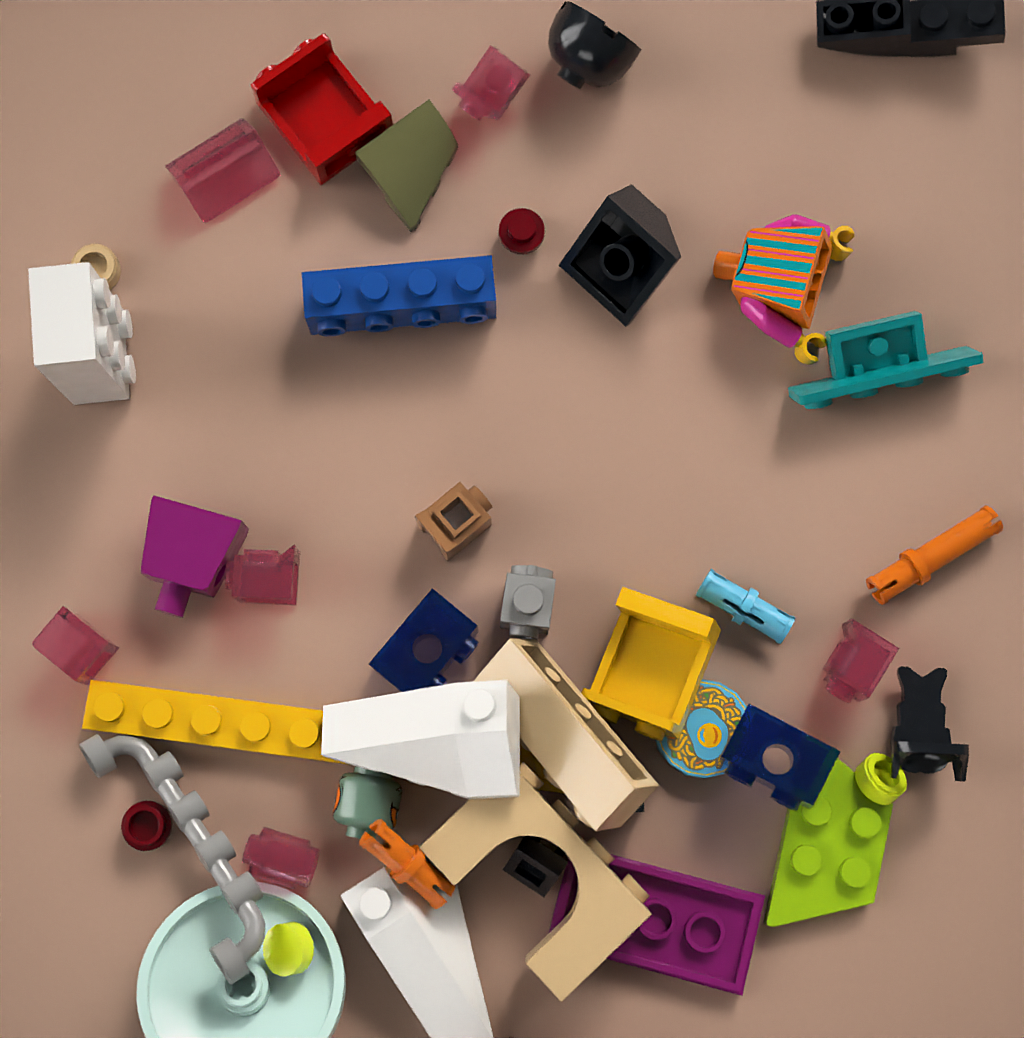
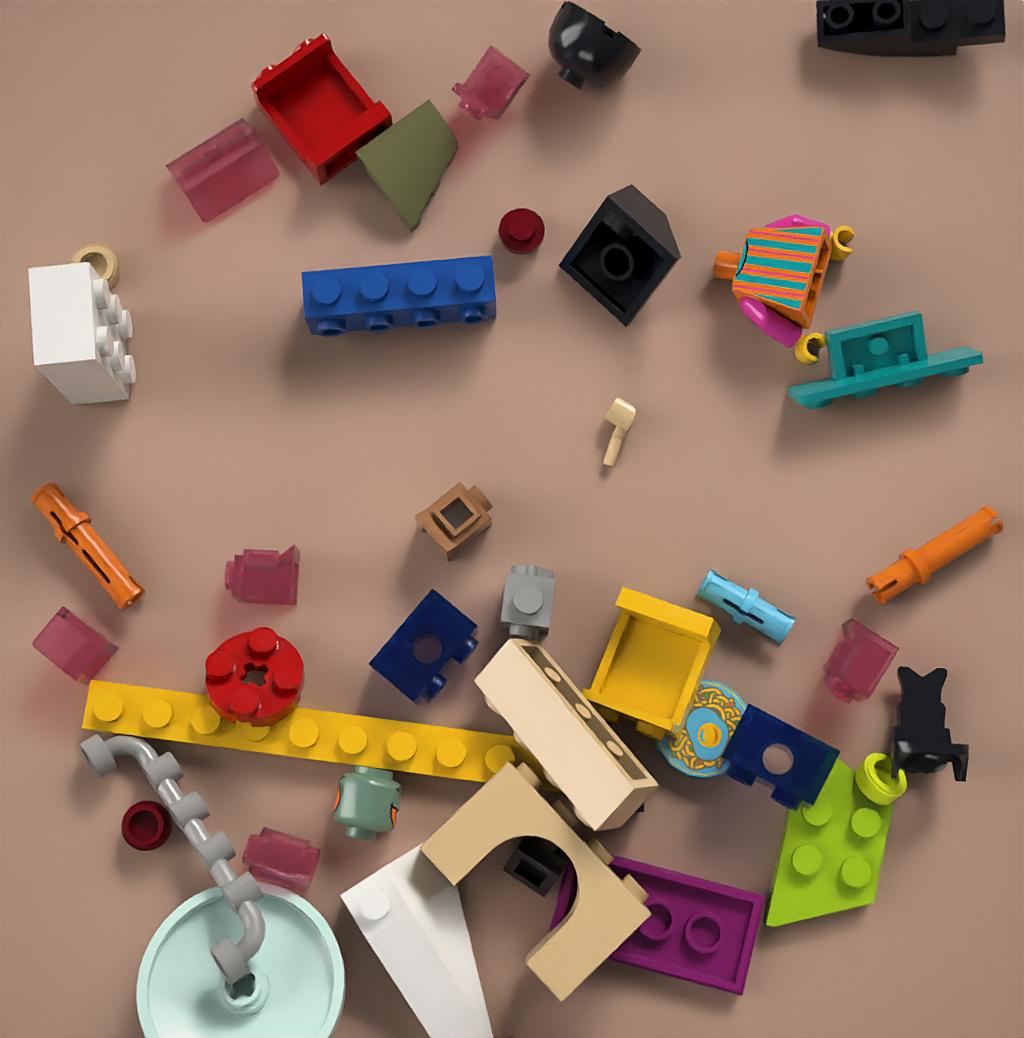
magenta torso [141,495,249,618] -> none
neon yellow tile [263,922,314,977] -> none
white wedge [321,680,520,799] -> none
orange pin [359,819,456,909] -> none
none -> orange pin [30,481,146,610]
none -> red plate [205,627,305,727]
none -> tan hand [603,398,636,467]

